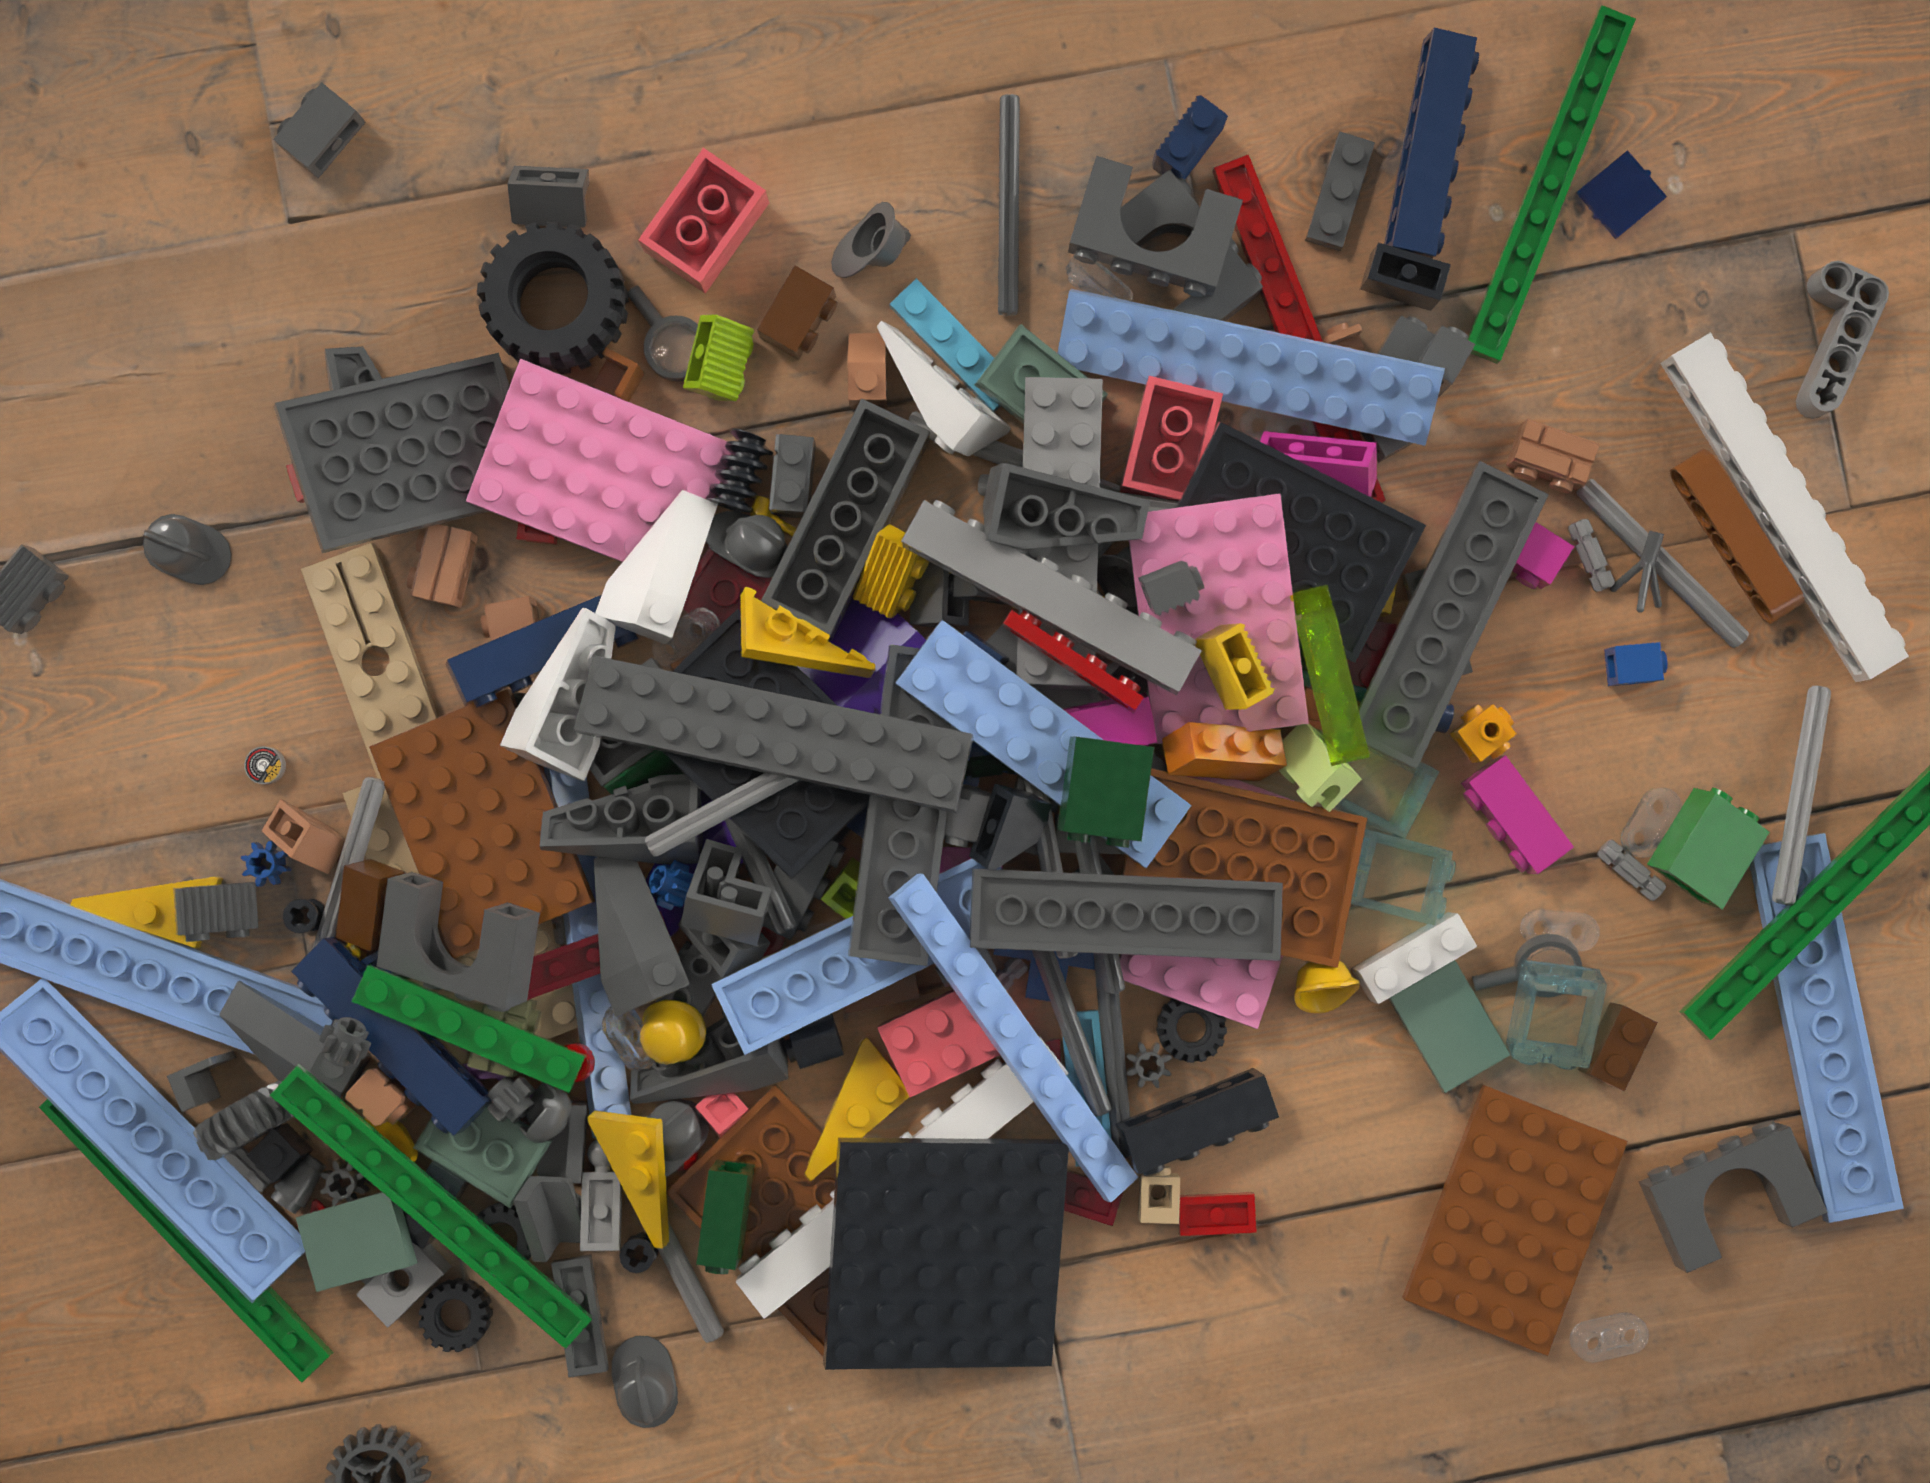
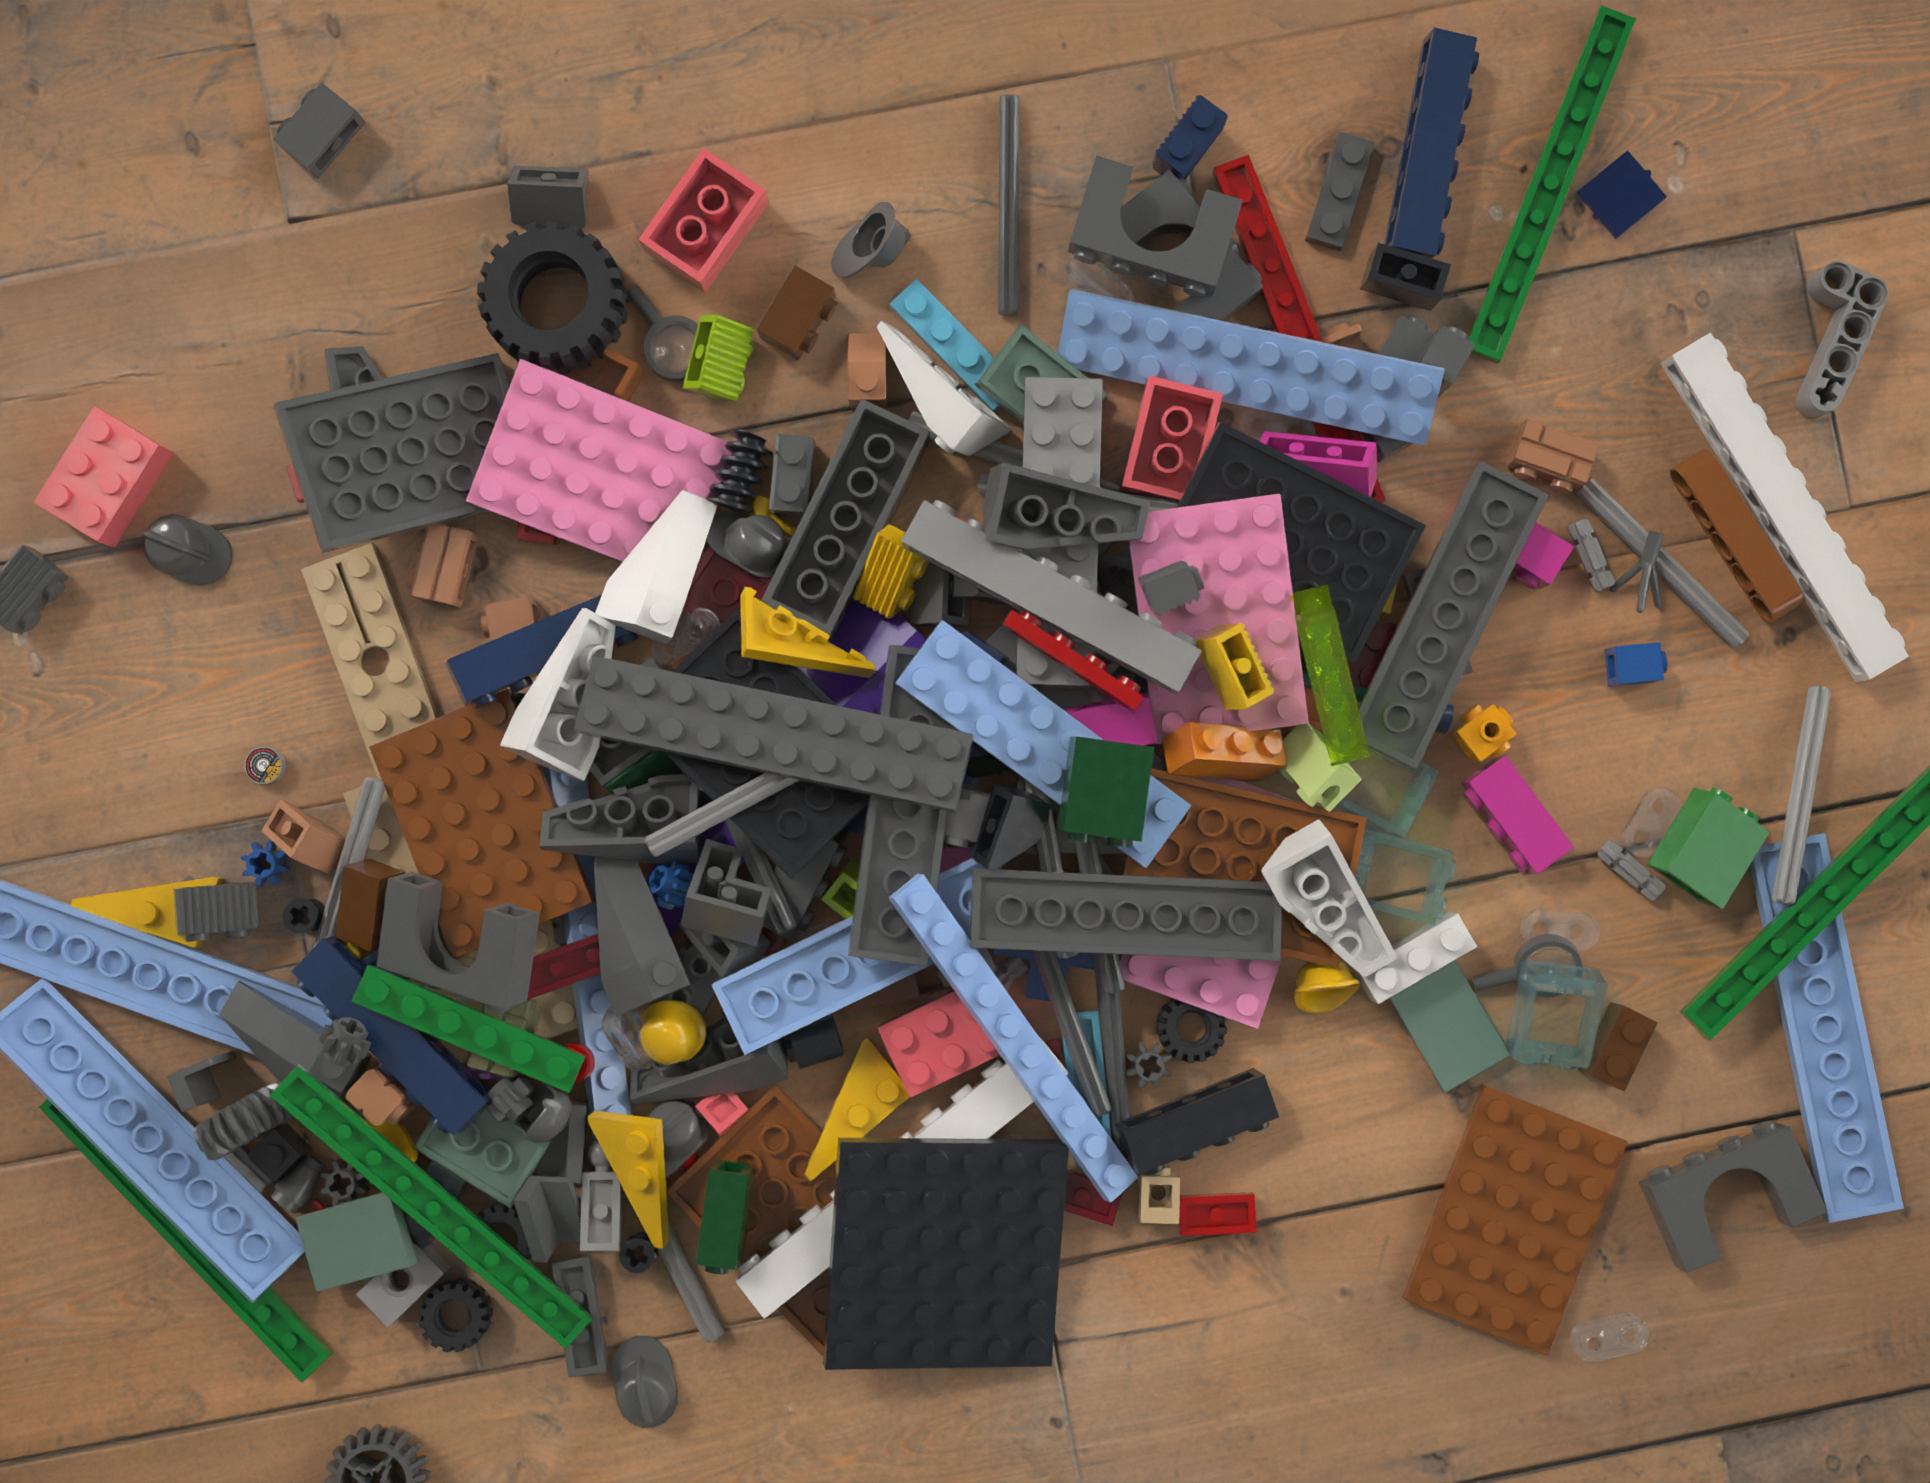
none -> coral brick [33,406,174,548]
none -> white wedge [1261,819,1398,977]

